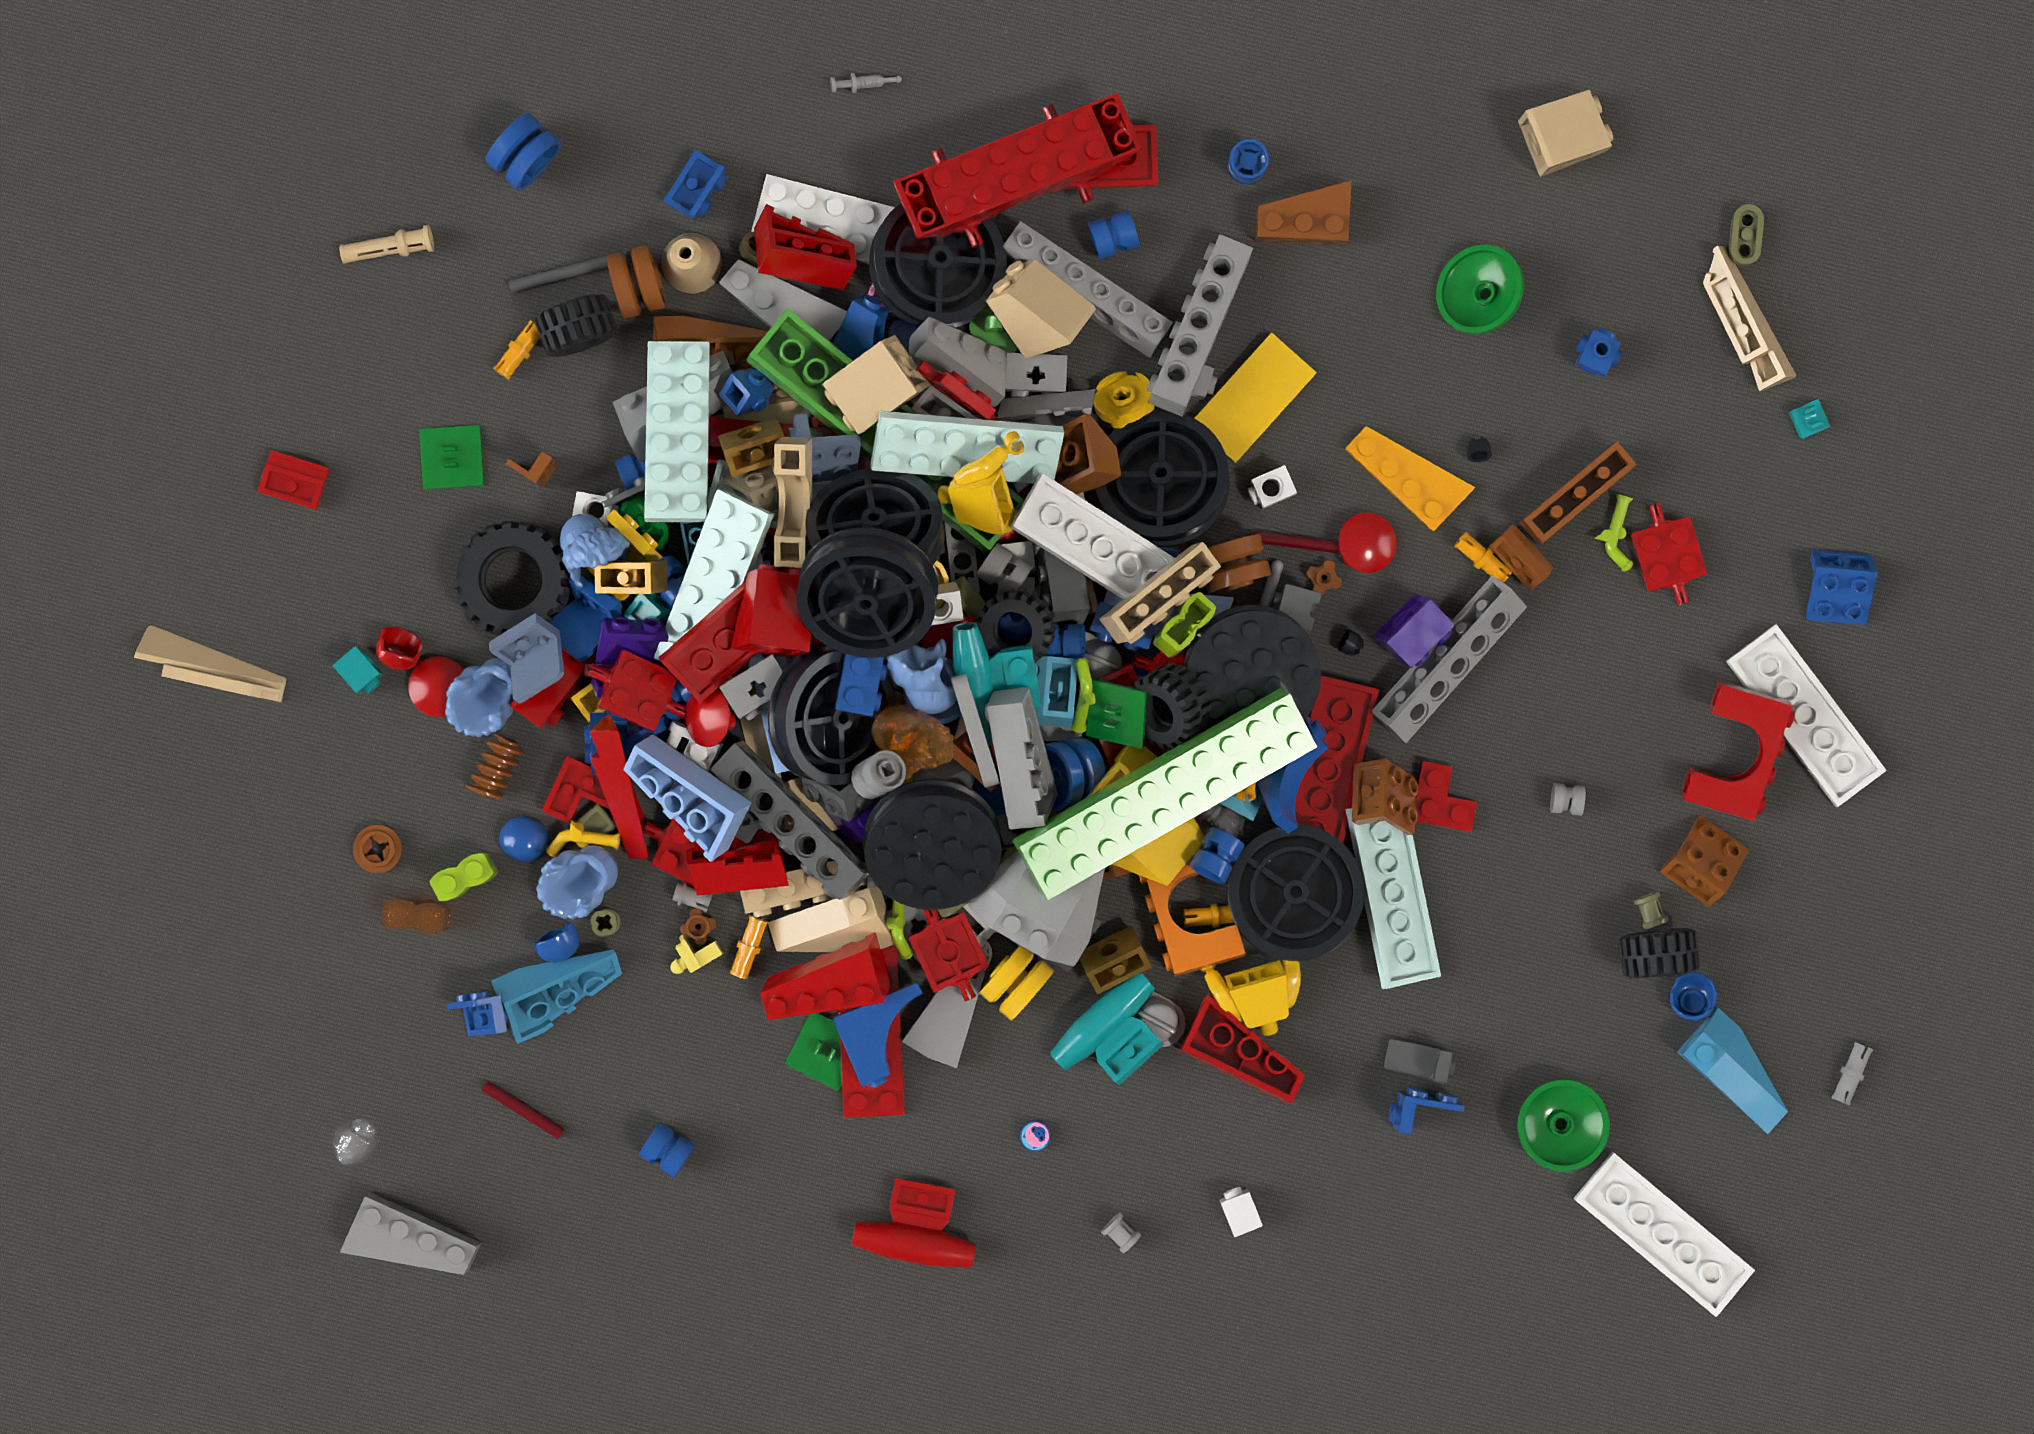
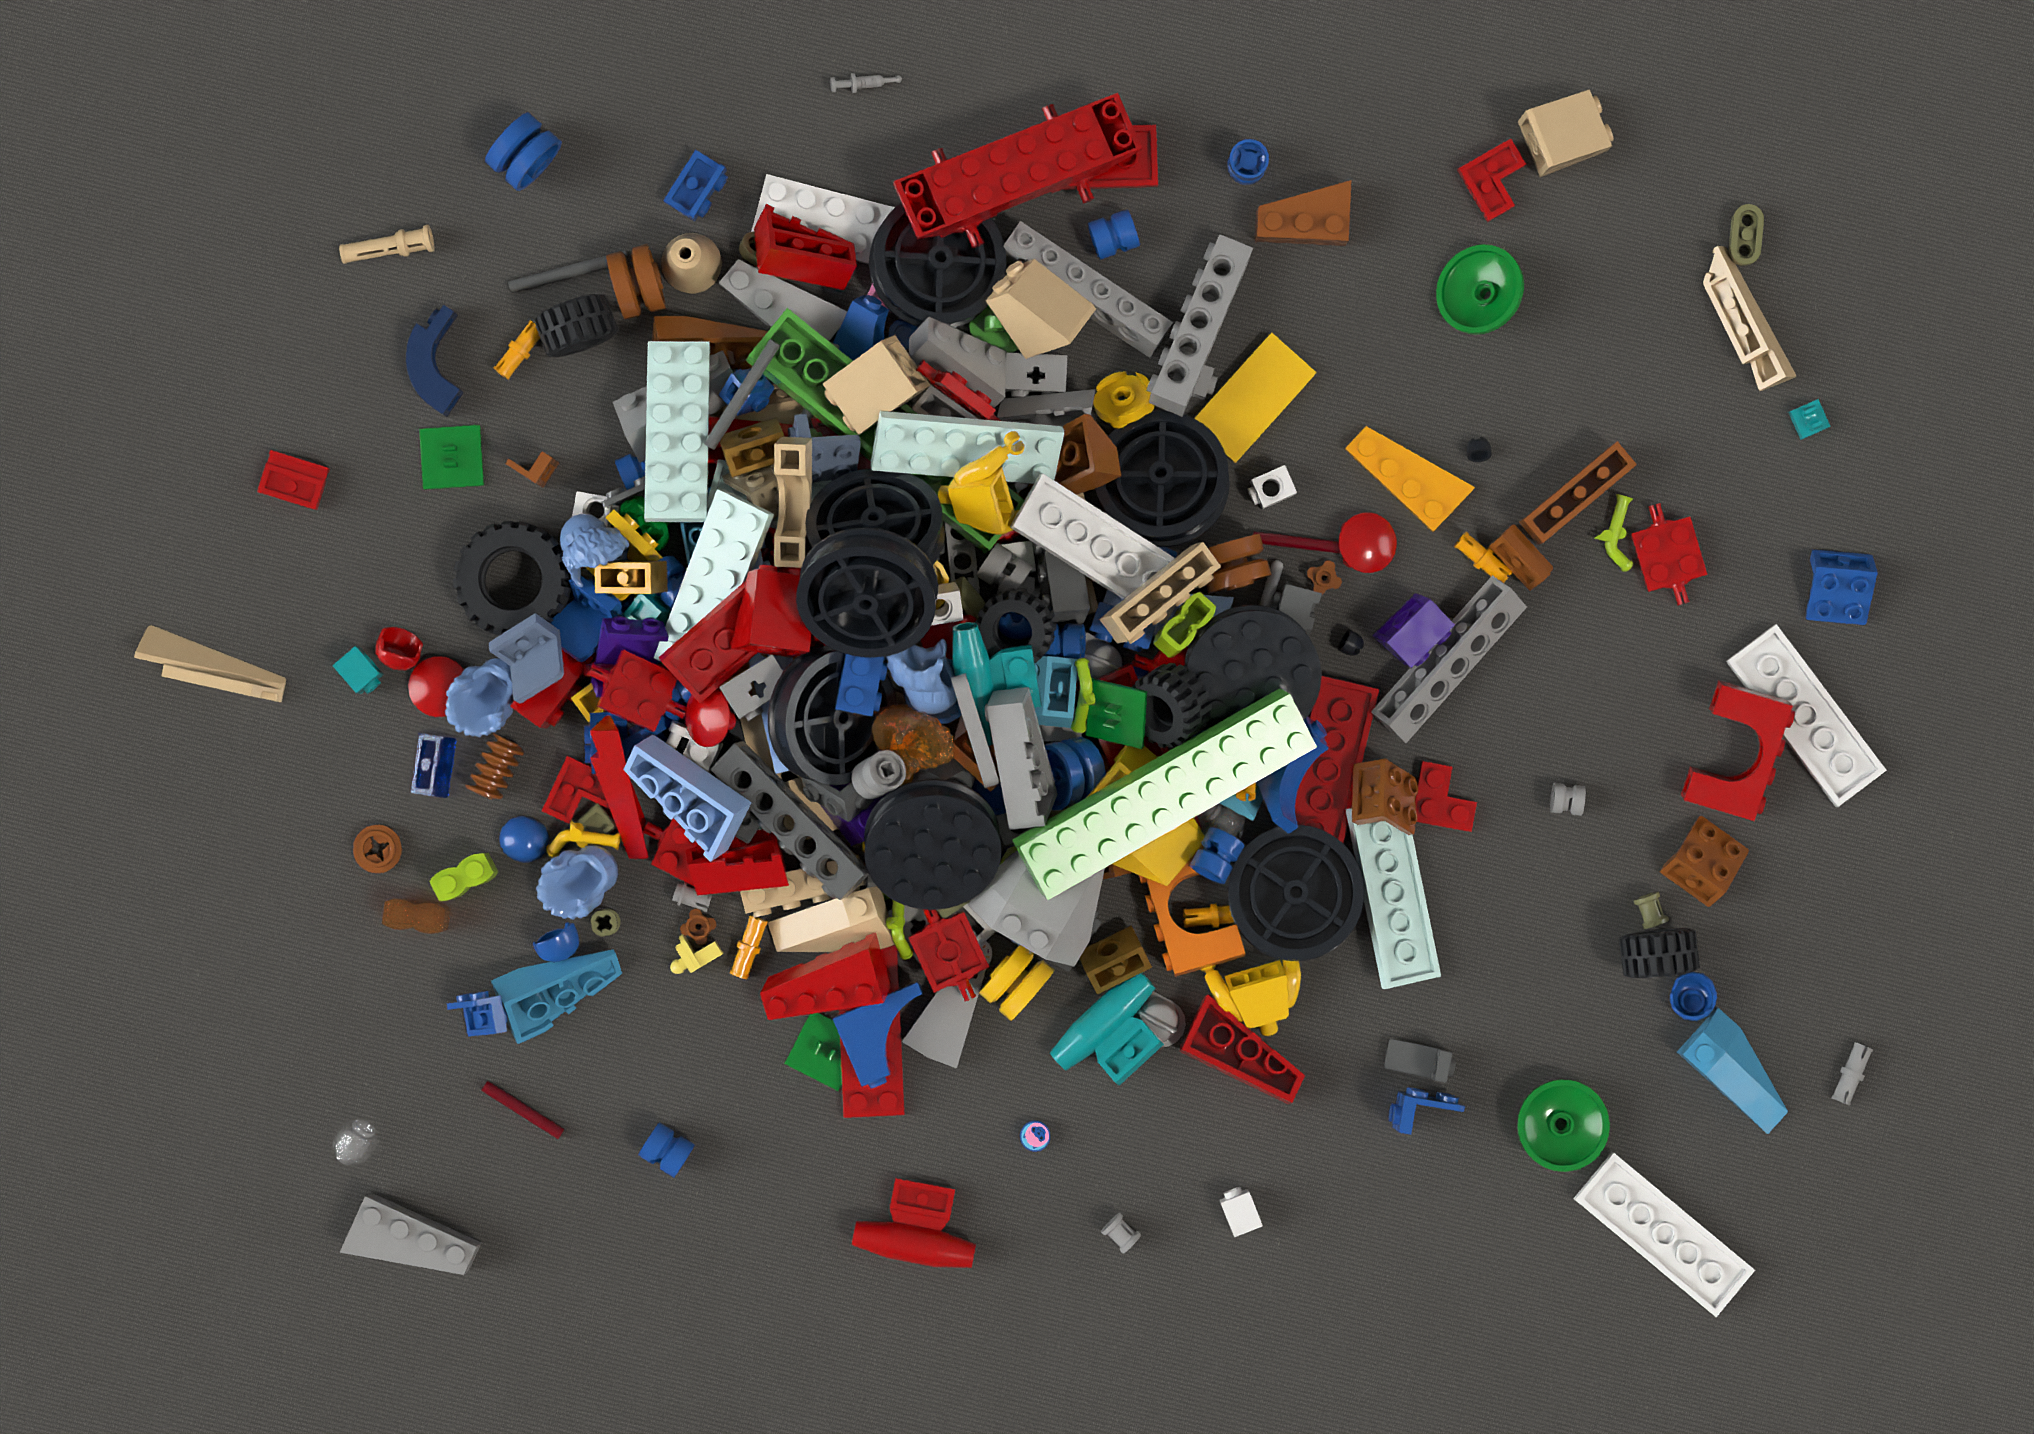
blue brick [1574,328,1622,379] -> none
none -> dark blue arch [406,305,464,417]
none -> clear blue slope [411,733,456,798]
none -> dark grey bar [704,339,781,450]
none -> red plate [1457,138,1526,223]

